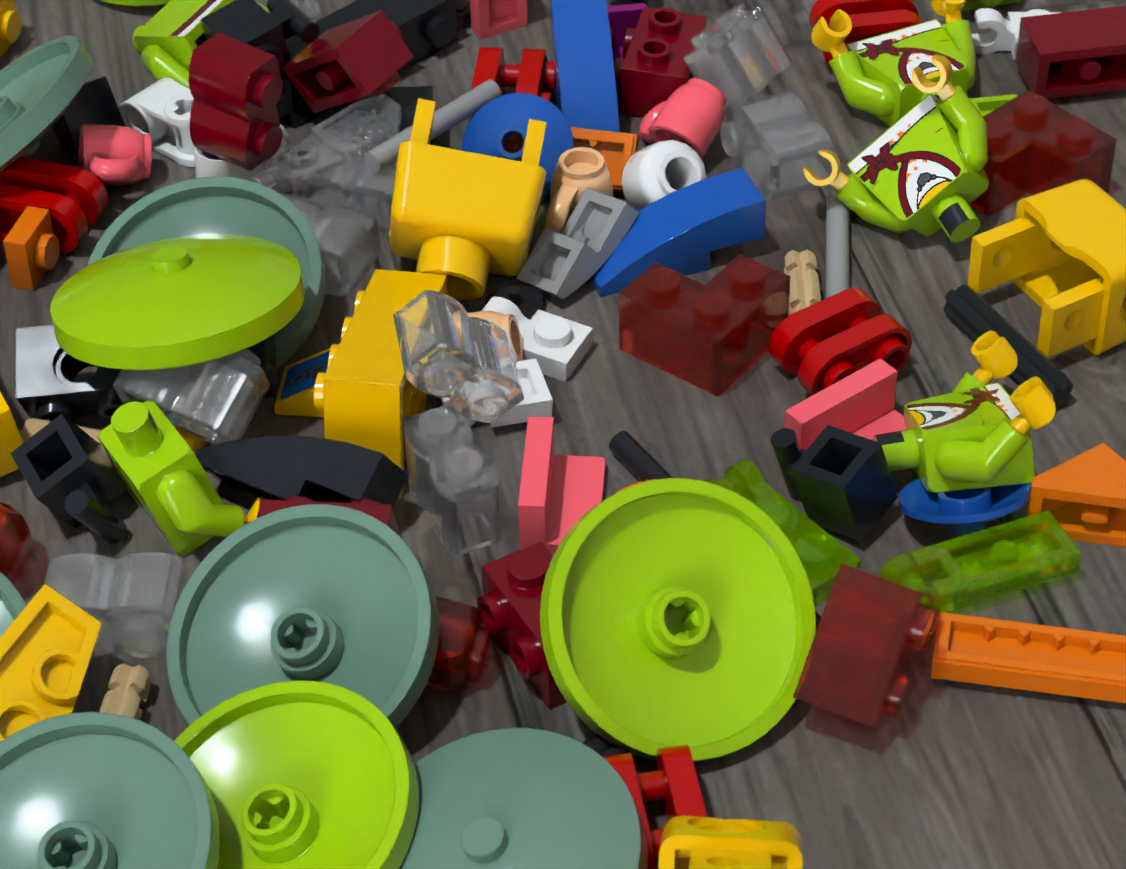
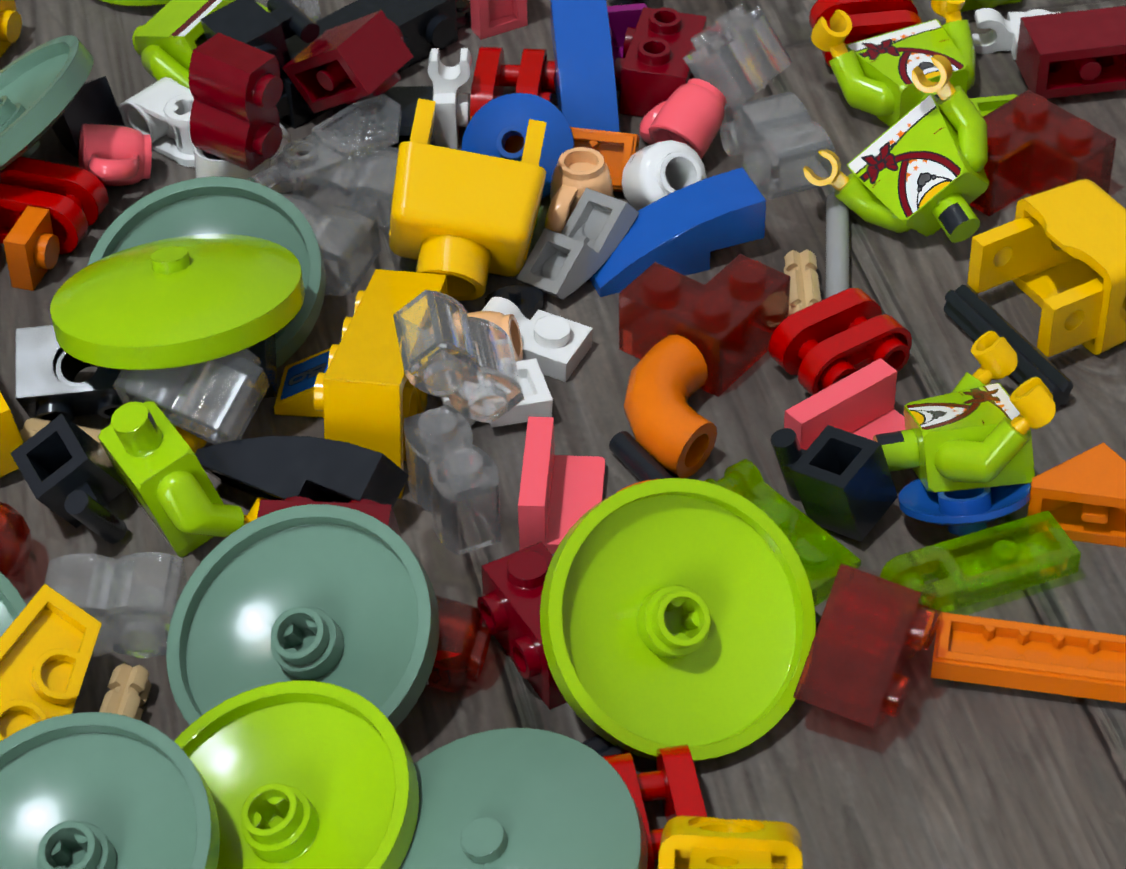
light grey bar [364,79,501,173] -> none
none -> white plate [428,48,472,149]
none -> orange cylinder [624,335,717,478]

